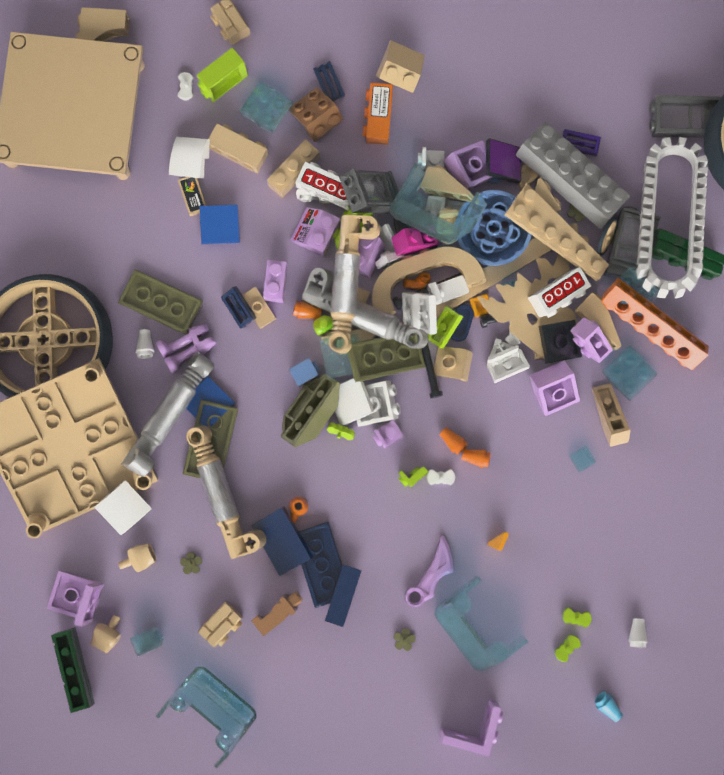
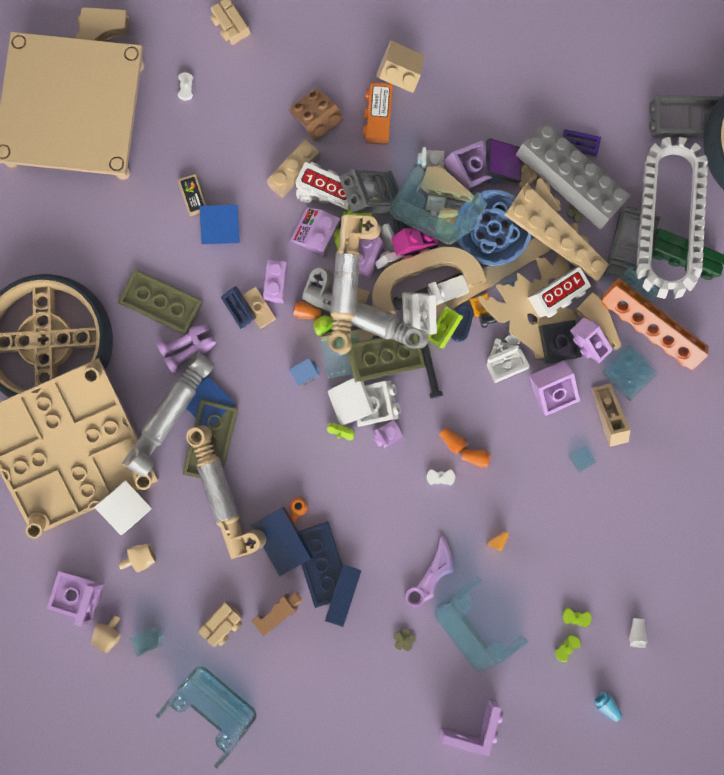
dark green brick [51,627,95,713] -> none
white cone [135,329,155,359] -> none
white slope [169,137,210,178] -> none
olive plant [180,552,202,574] -> none
lime window [196,47,248,102] -> none
tan brick [209,123,268,174] -> none
clear light blue slope [239,81,293,133] -> none
olive wedge [281,374,340,447] -> none
dark blue tile [313,61,345,101] -> none
lime bracket [398,466,428,488] -> none
orange arm [403,272,431,290] -> none
tan piece [434,347,473,382] -> none
wheel [597,217,617,256] -> none

